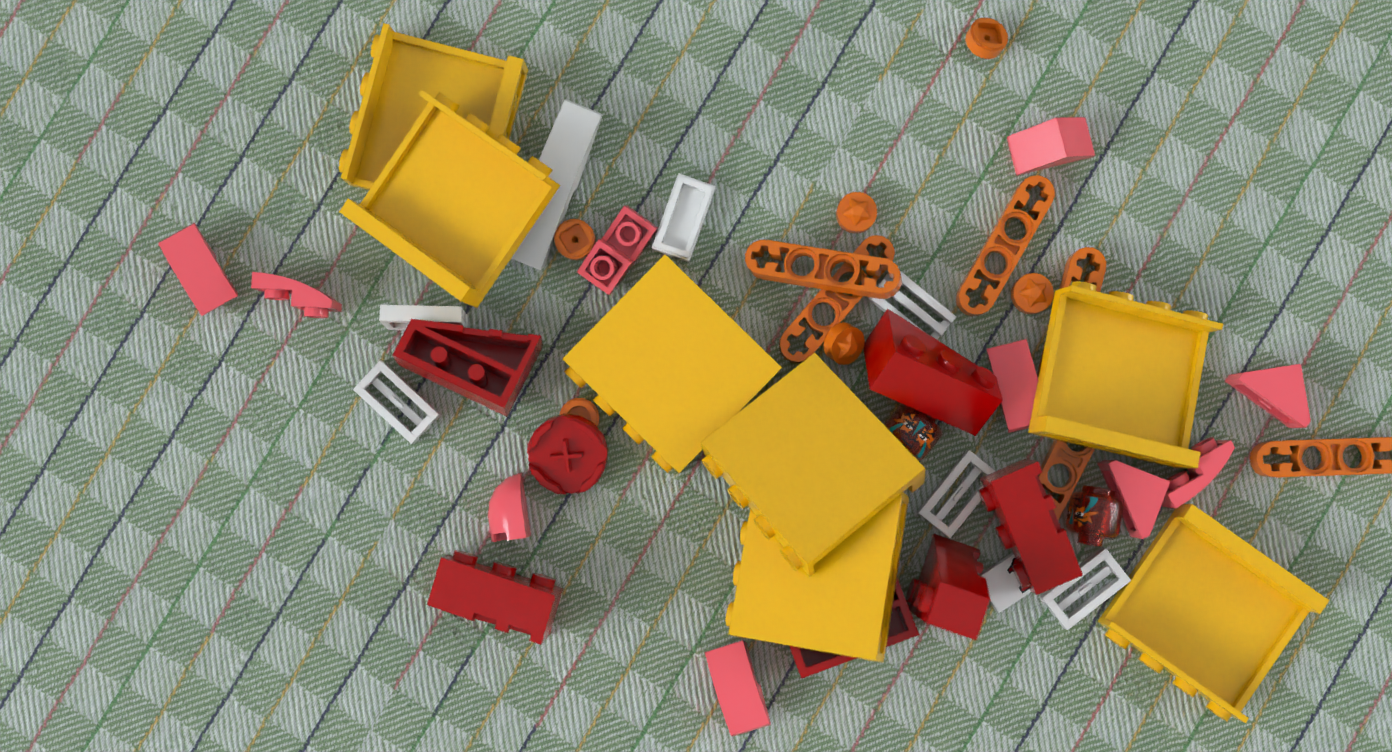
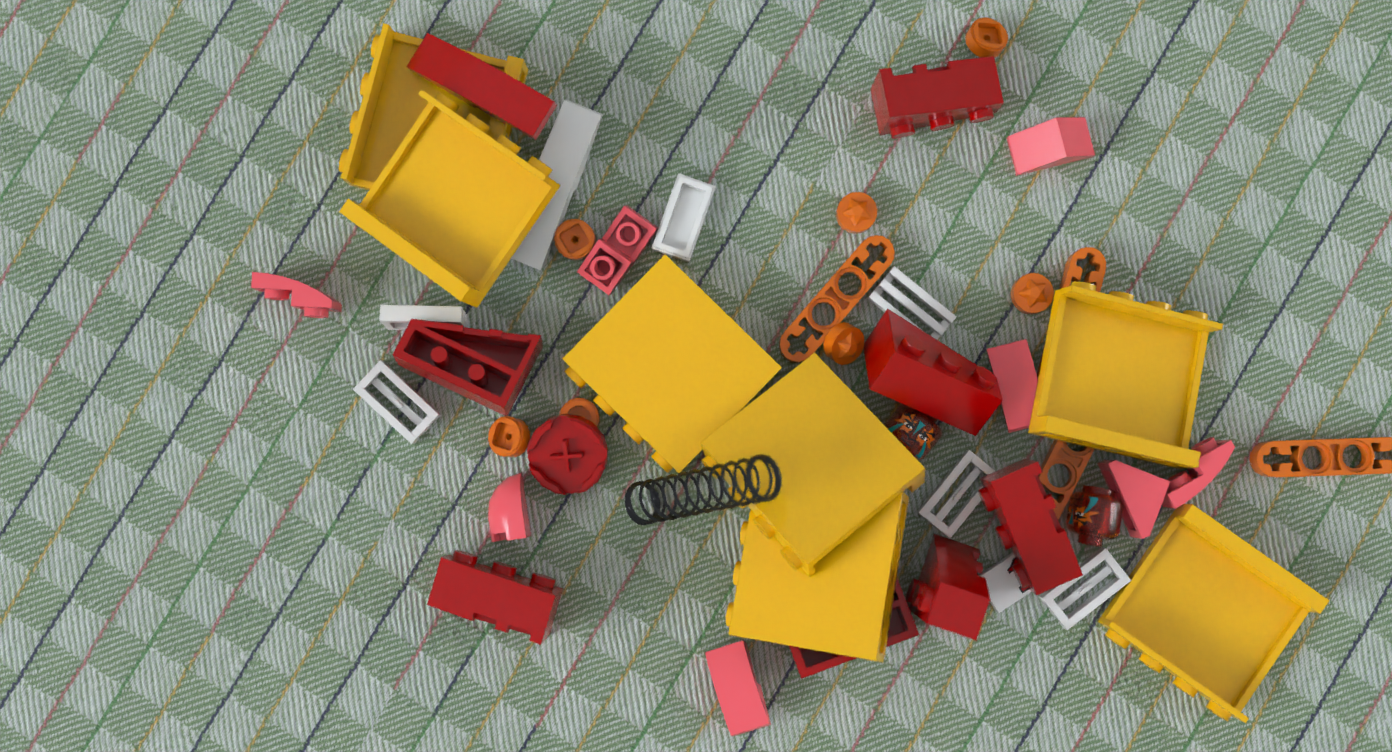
coral slope [158,223,238,316] -> none
orange beam [745,240,902,299] -> none
orange beam [956,175,1055,316] -> none
coral slope [1225,364,1311,428] -> none
none -> red slope [407,33,557,140]
none -> orange tile [488,416,530,458]
none -> black piece [625,454,782,526]
none -> red wedge [870,56,1004,139]

